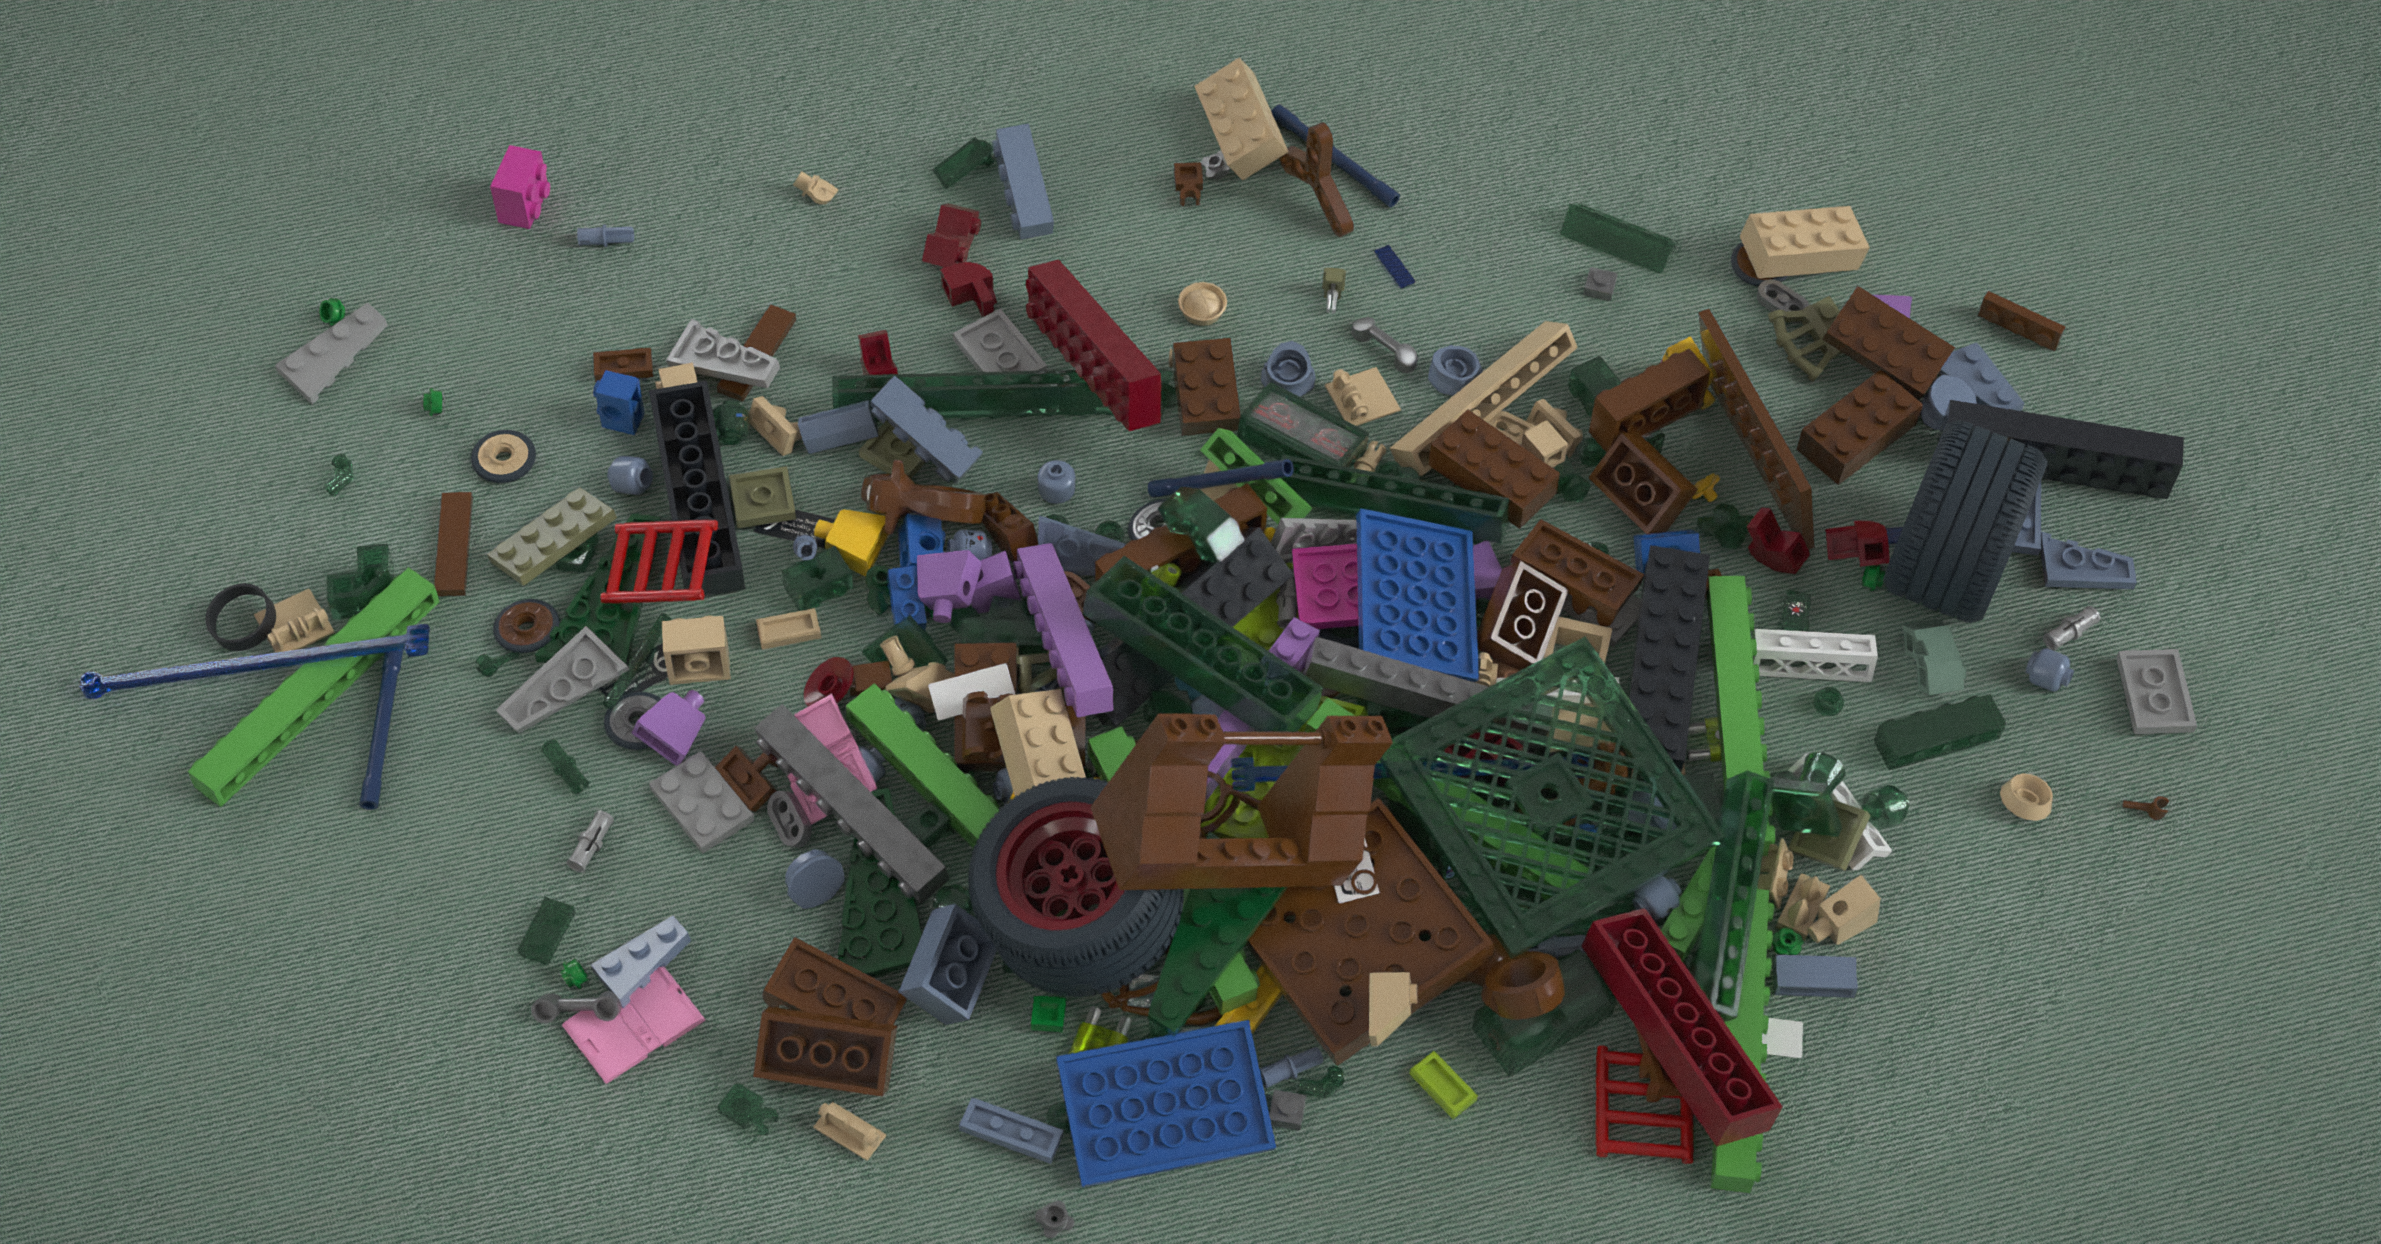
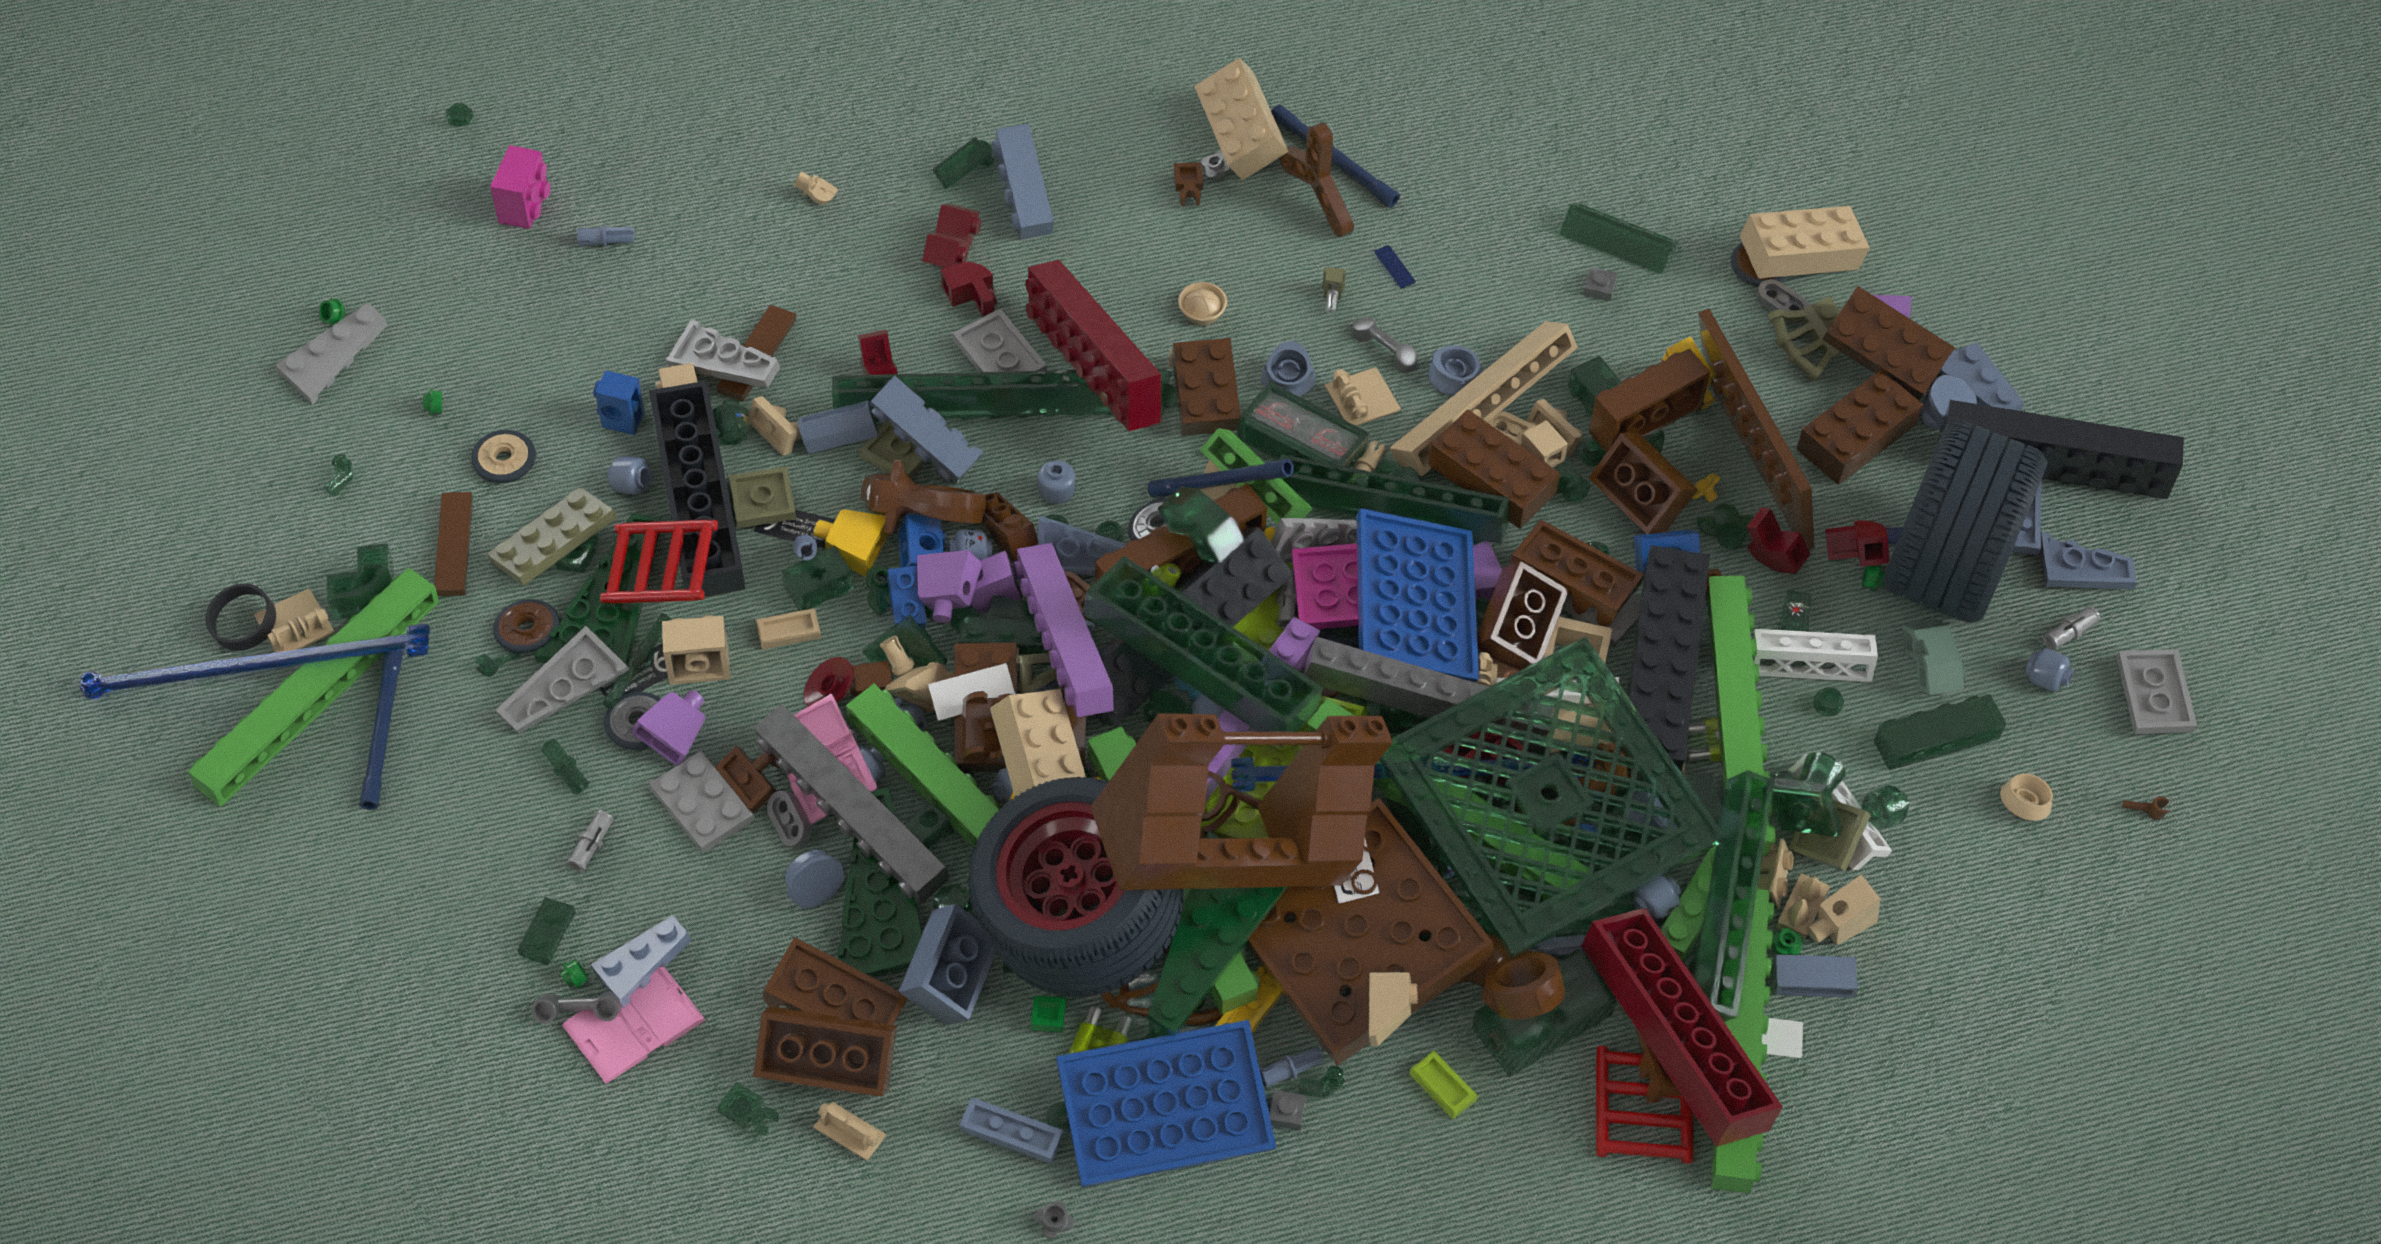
reddish brown plate [593,347,653,382] -> none
reddish brown plate [1978,291,2066,351] -> none
none -> clear green plate [445,103,473,127]

